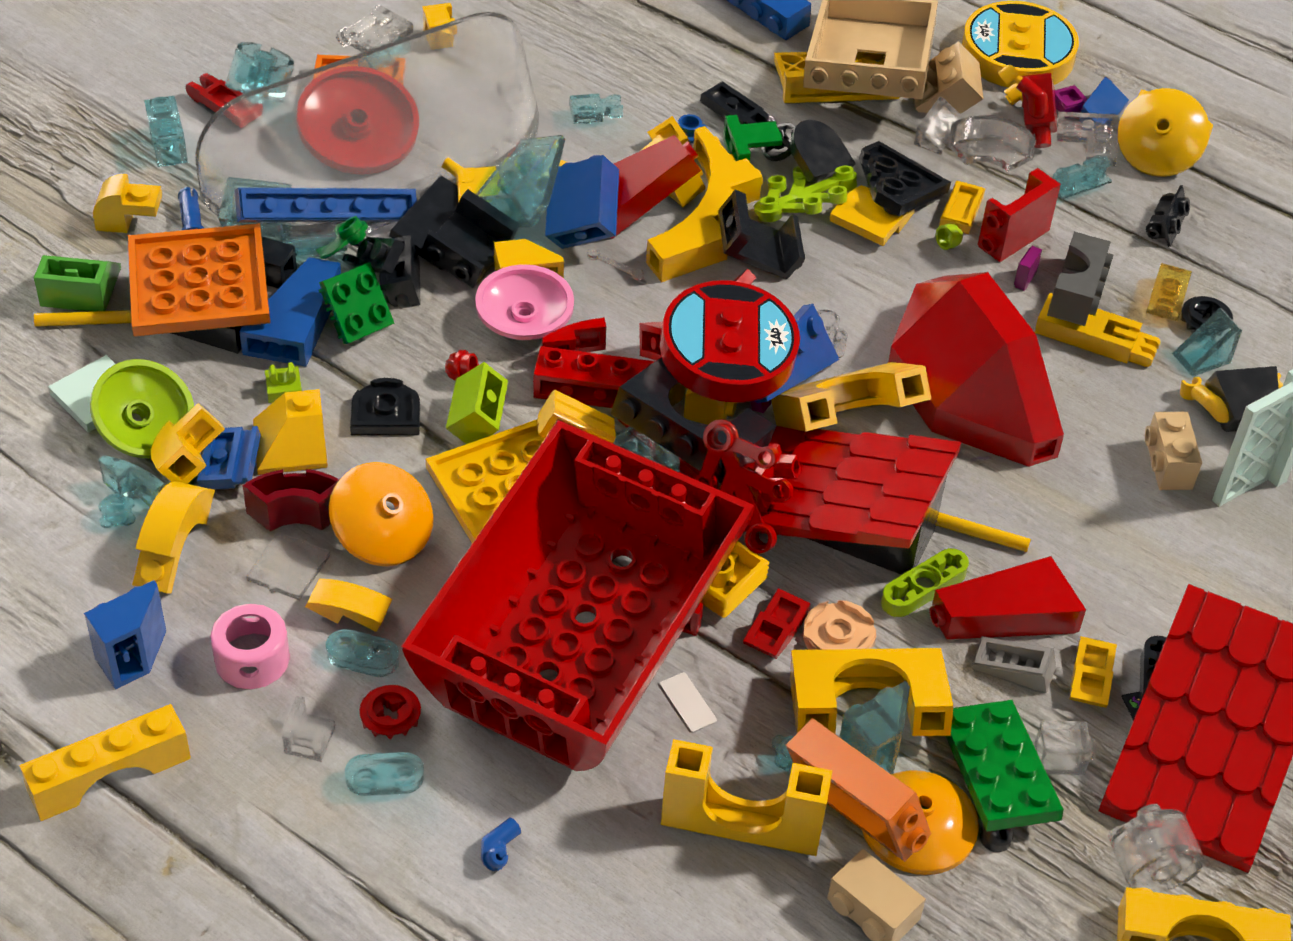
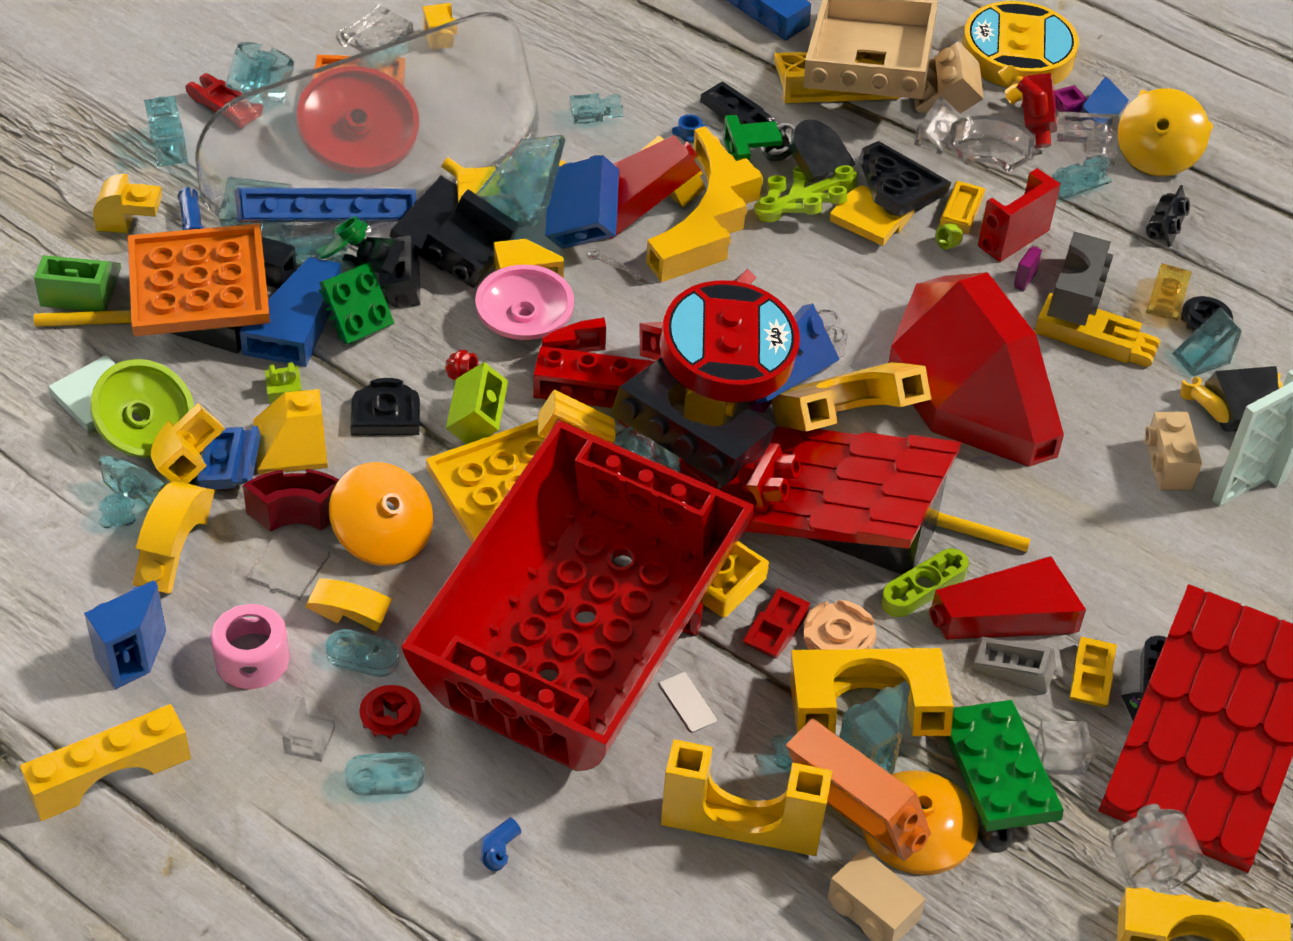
yellow plate [647,116,690,145] -> none
red plant [694,419,793,554] -> none
black panel [718,190,805,279] -> none

